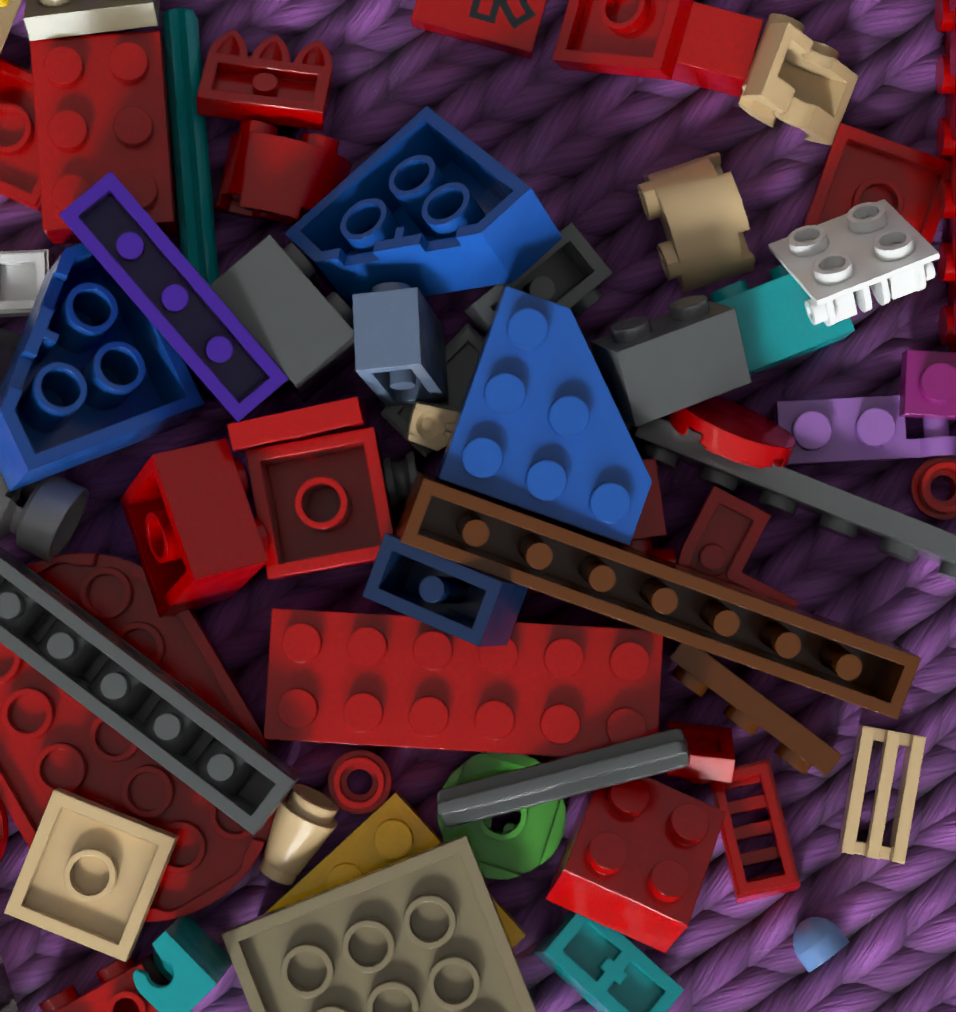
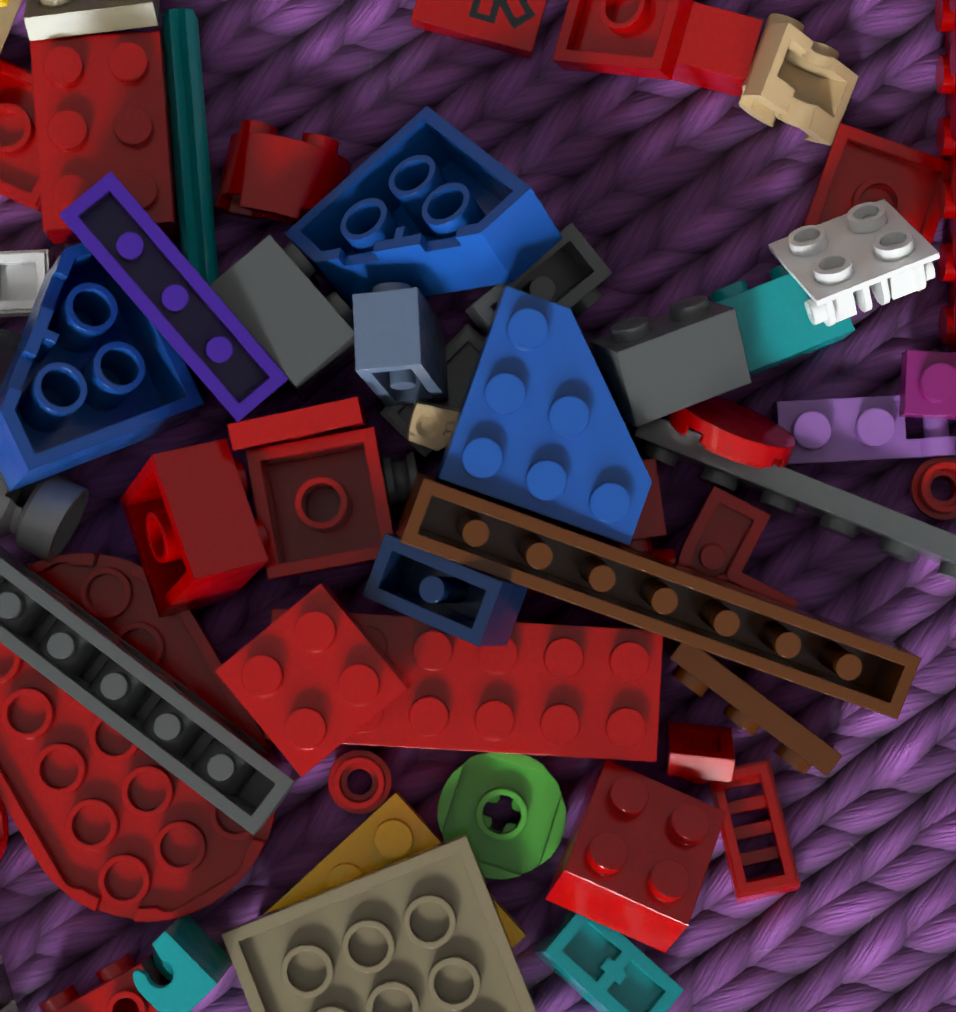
tan plate [4,788,179,962] -> none
red plate [196,30,333,130] -> none
tan cone [259,784,339,885] -> none
dark grey axle [437,728,690,827] -> none
tan cylinder [637,152,755,293] -> none
medium blue hinge [793,917,850,973] -> none
tan tile [838,725,926,864] -> none
none -> red brick [215,583,411,777]

